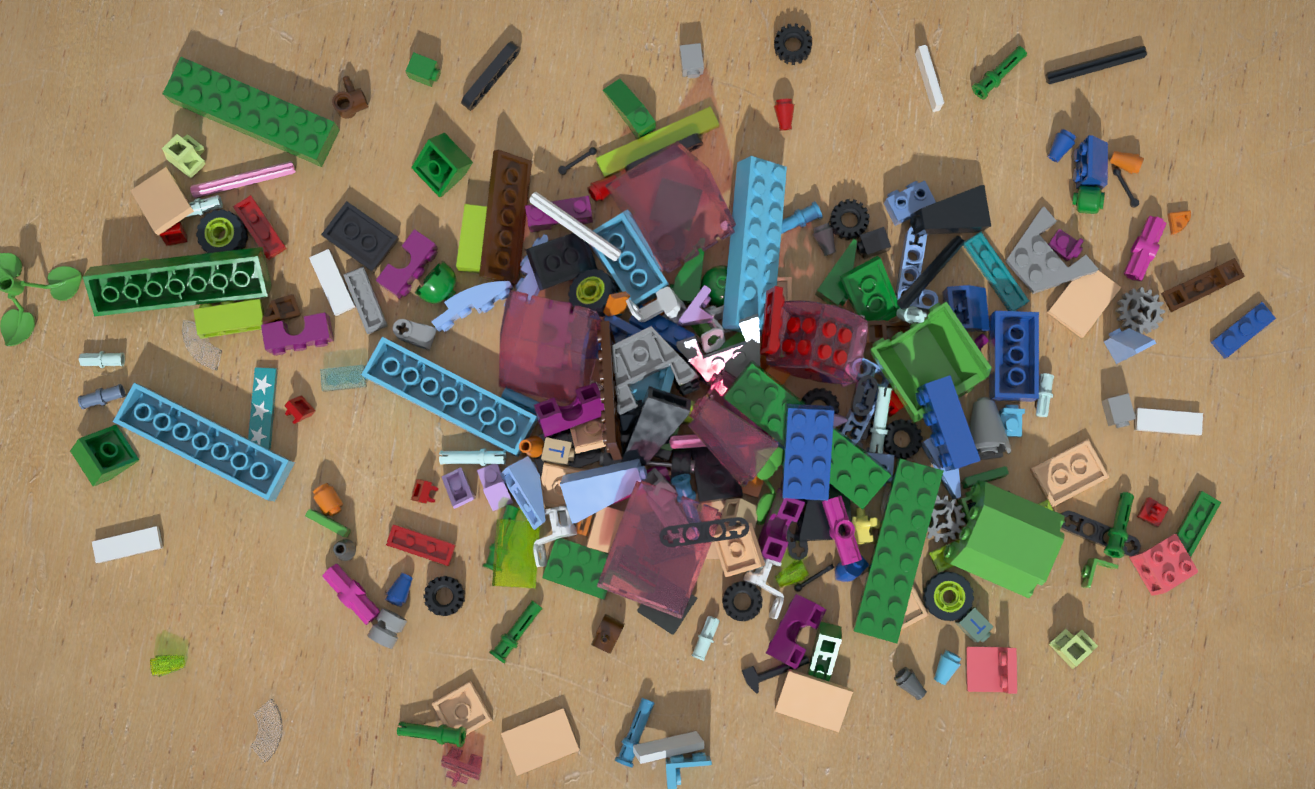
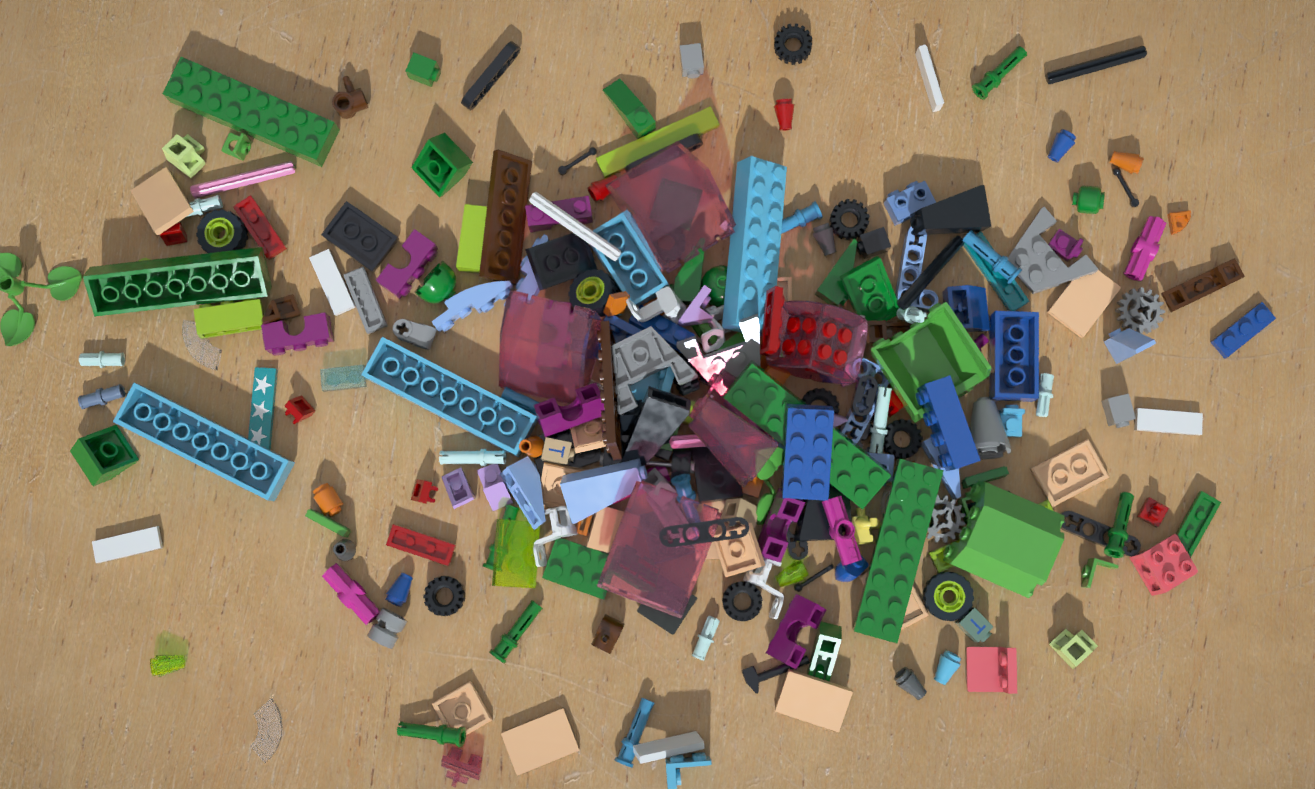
blue slope [1073,135,1108,190] -> none
none -> bright green bracket [221,133,252,161]
none -> dark azure pin [962,230,1022,284]

